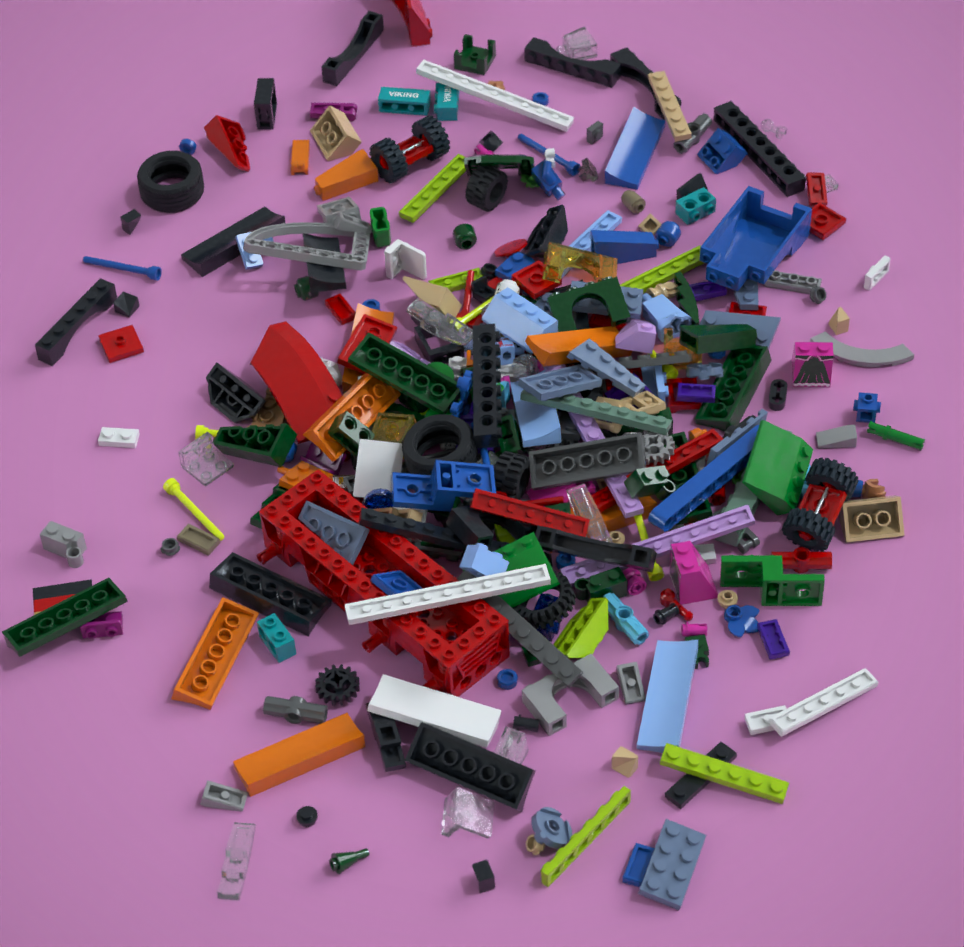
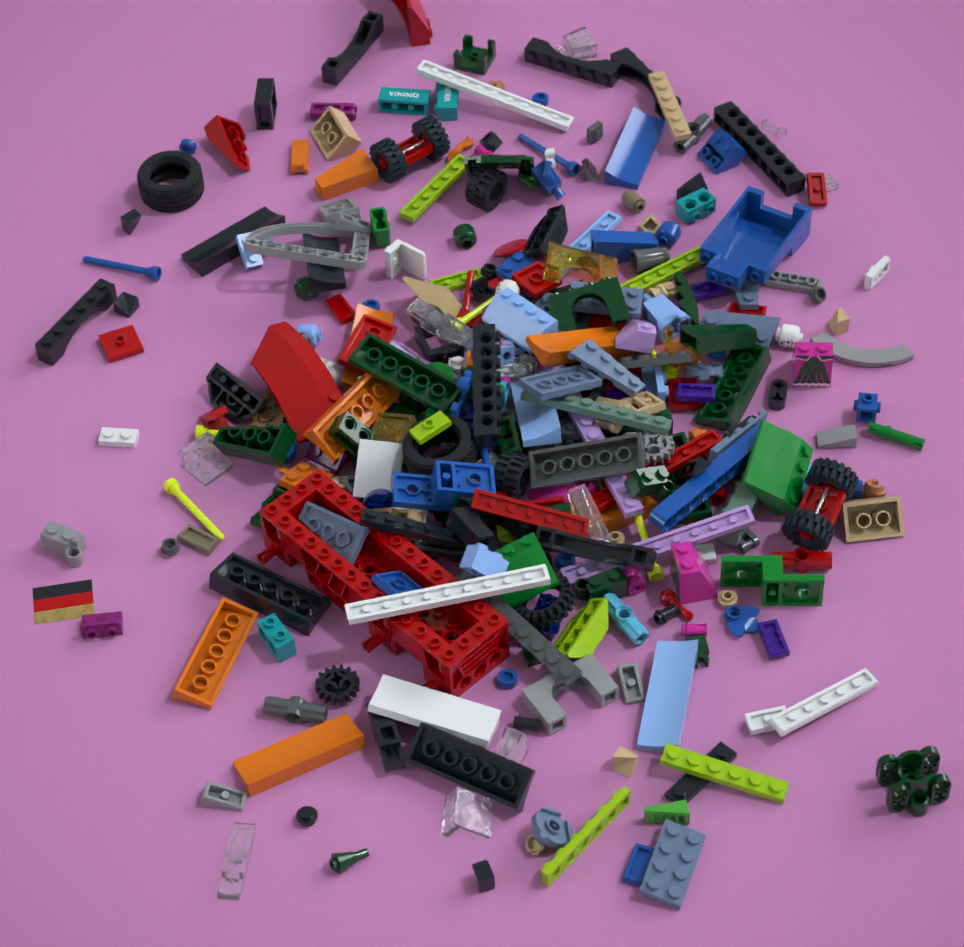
dark green arch [2,577,128,657] -> none
red plate [810,202,846,240] -> none
none -> red slope [198,405,229,430]
none -> light blue head [296,324,322,347]
none -> lime plate [409,410,452,445]
none -> orange hair [448,135,474,163]
none -> dark grey plant [629,247,670,274]
none -> bright green slope [643,800,690,825]
none -> black slope [677,457,712,482]
none -> white head [776,324,804,349]
none -> dark green piece [875,746,951,817]

